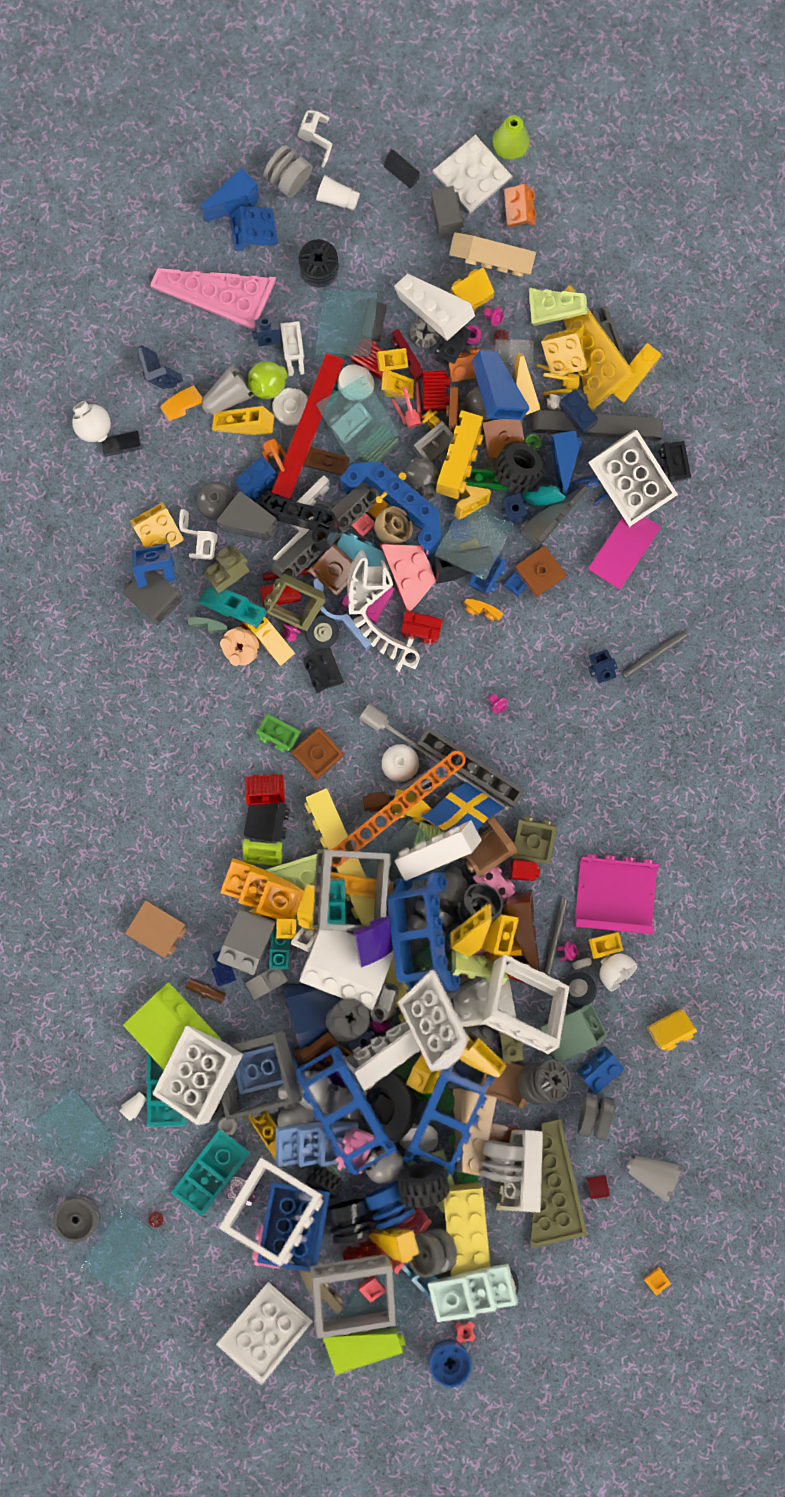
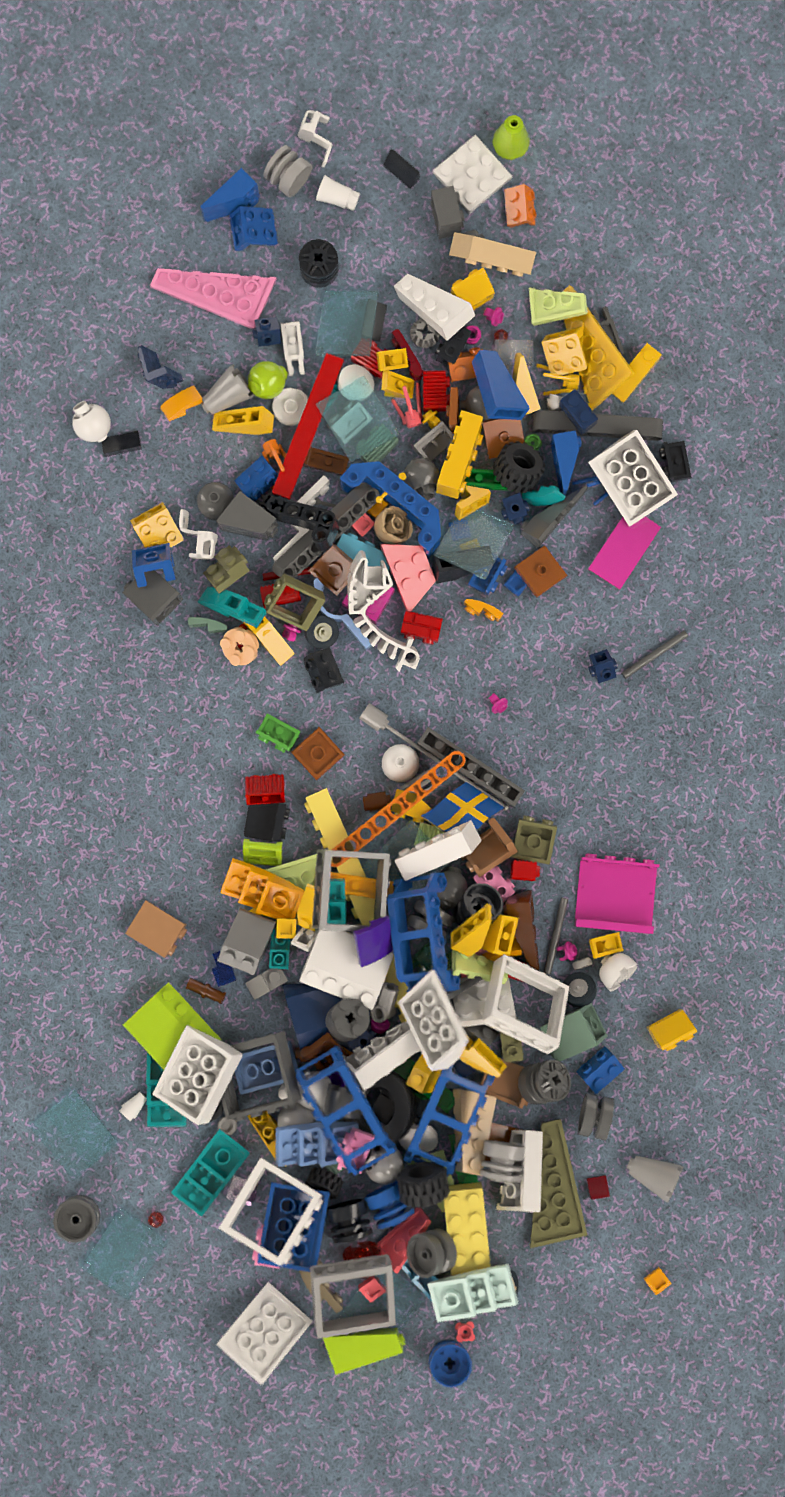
yellow slope [368,1227,419,1262] -> none

